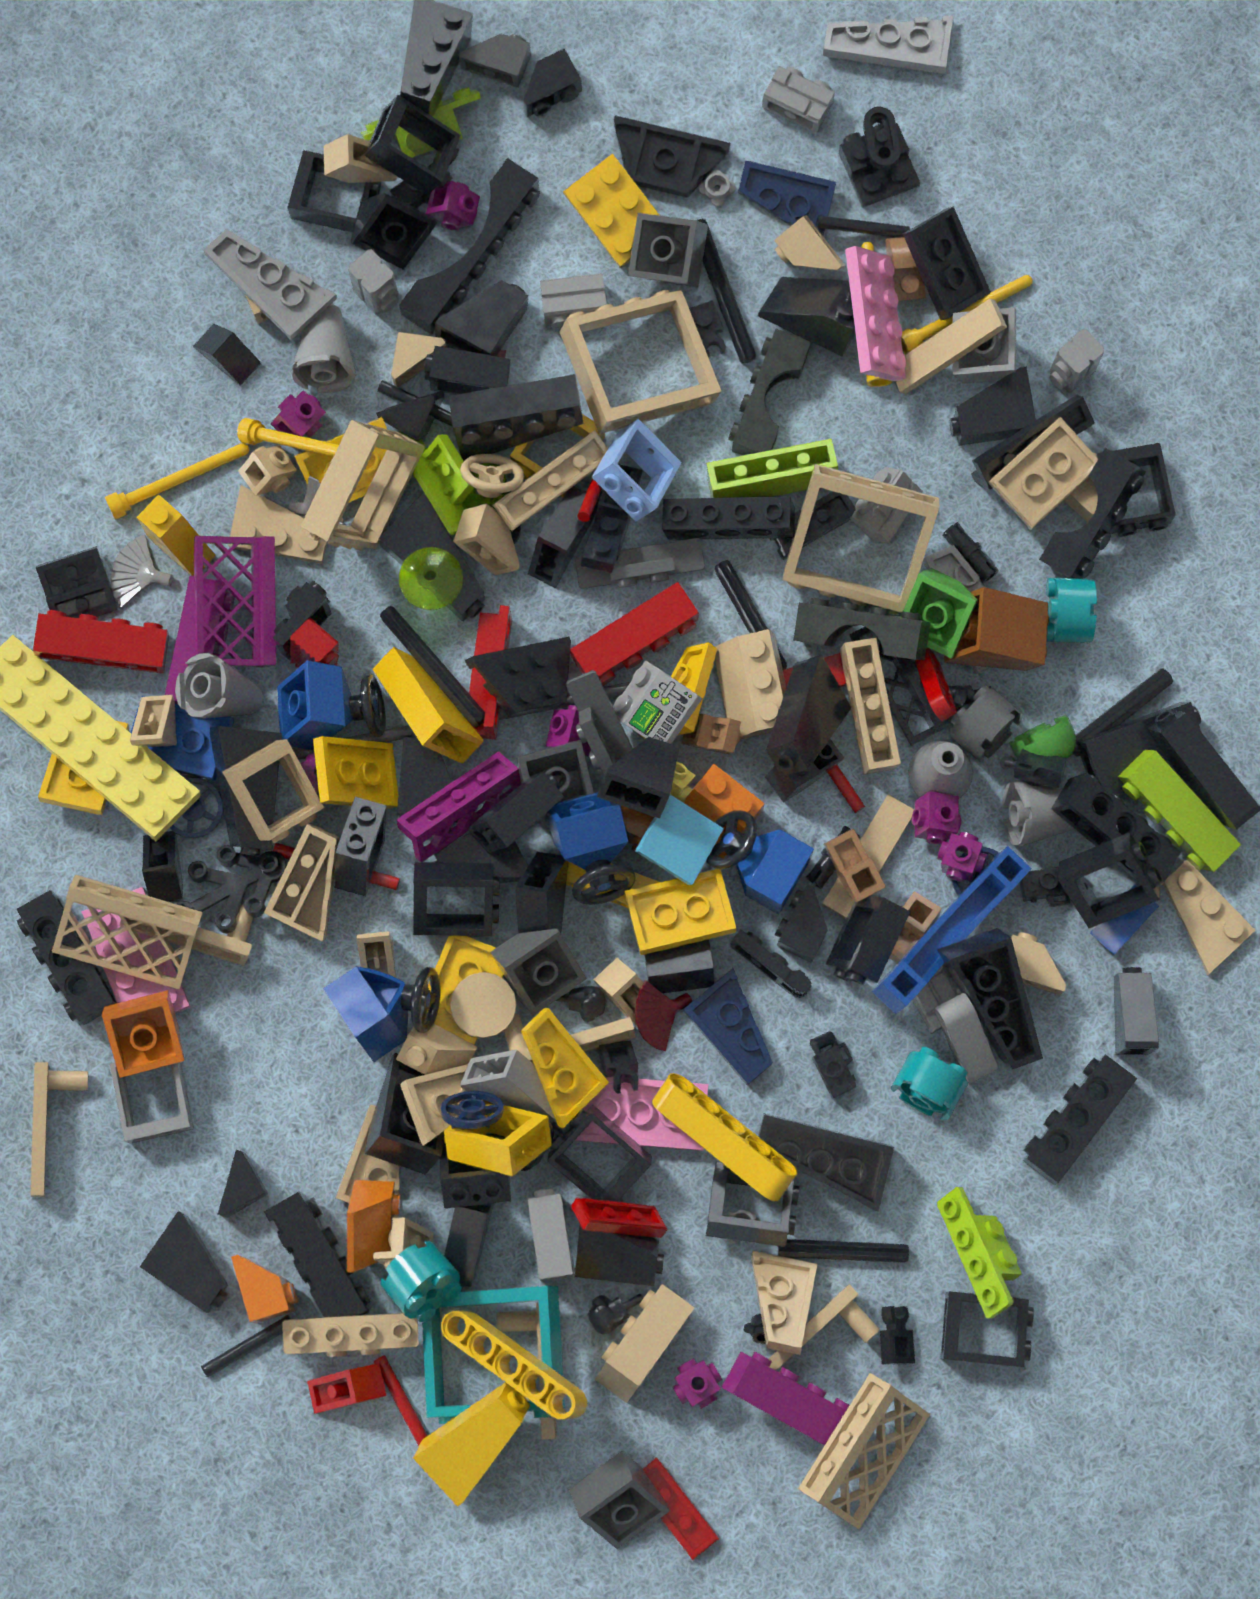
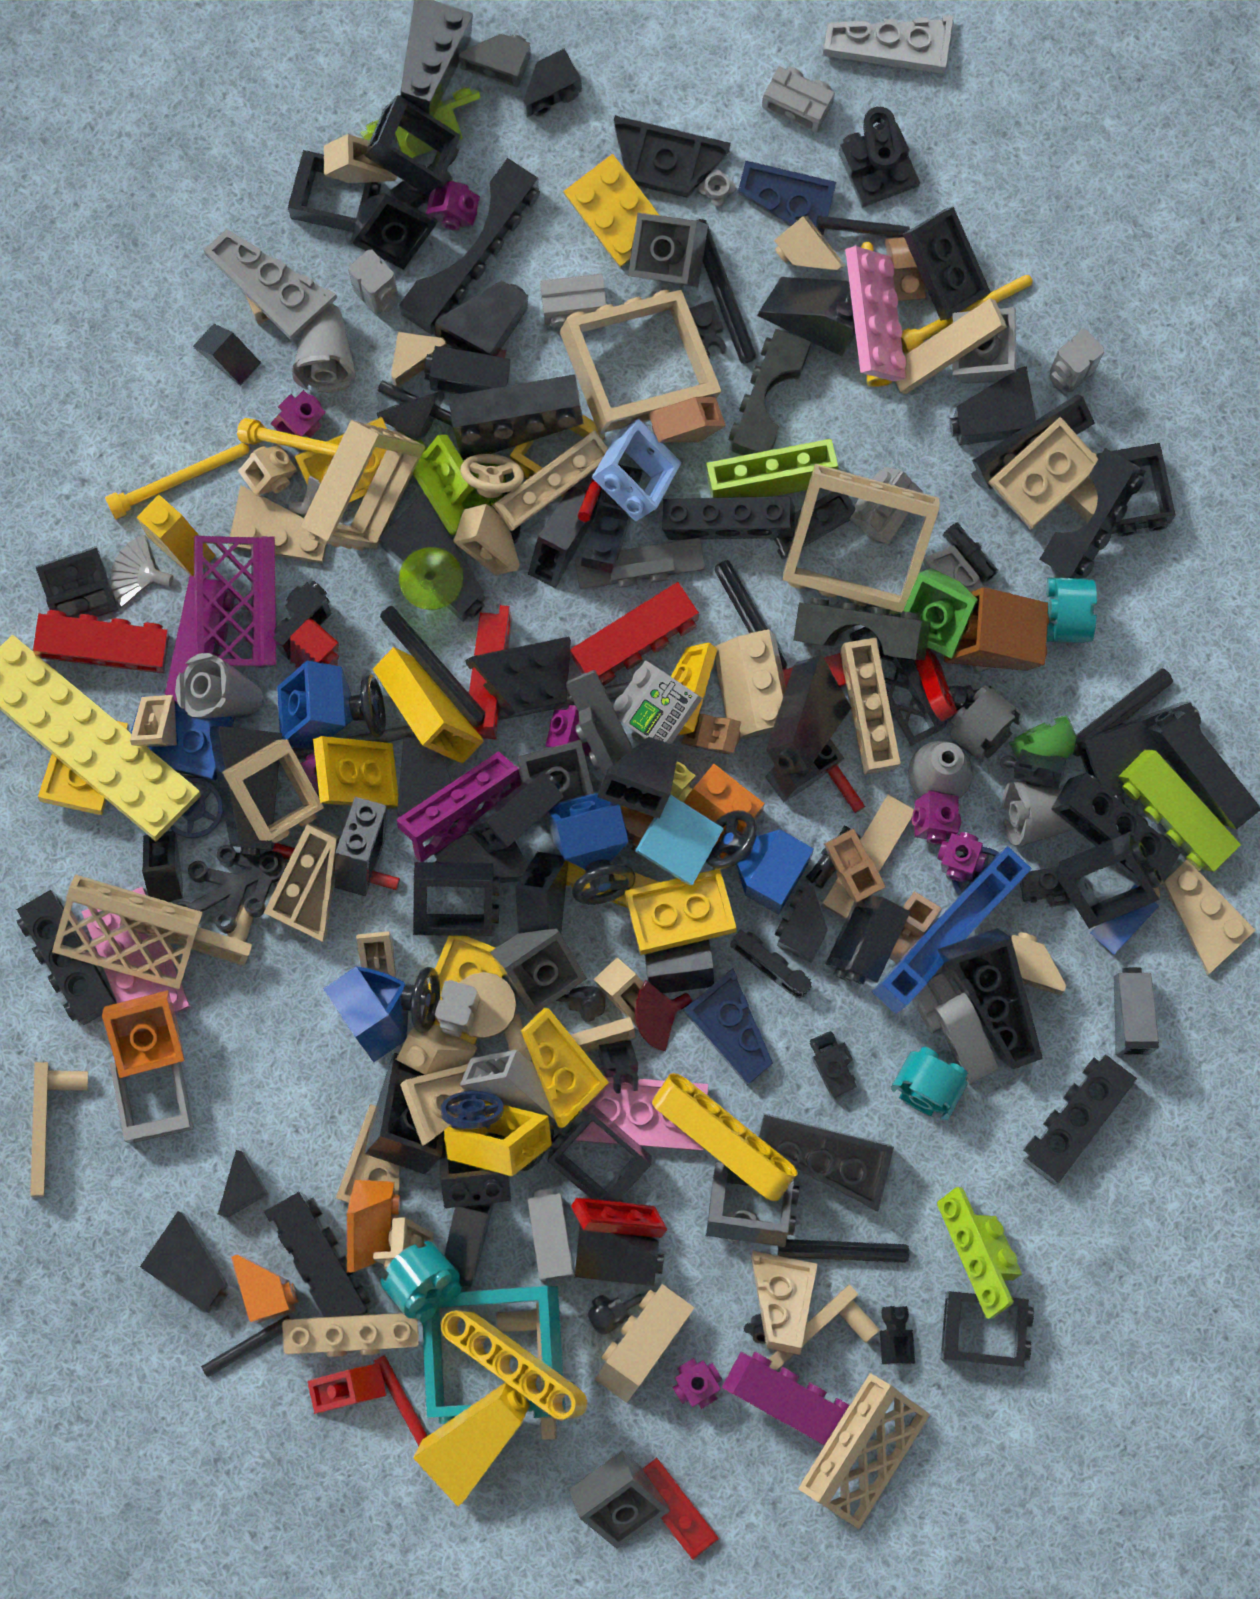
none -> light grey brick [435,980,480,1037]
none -> nougat slope [648,397,726,443]

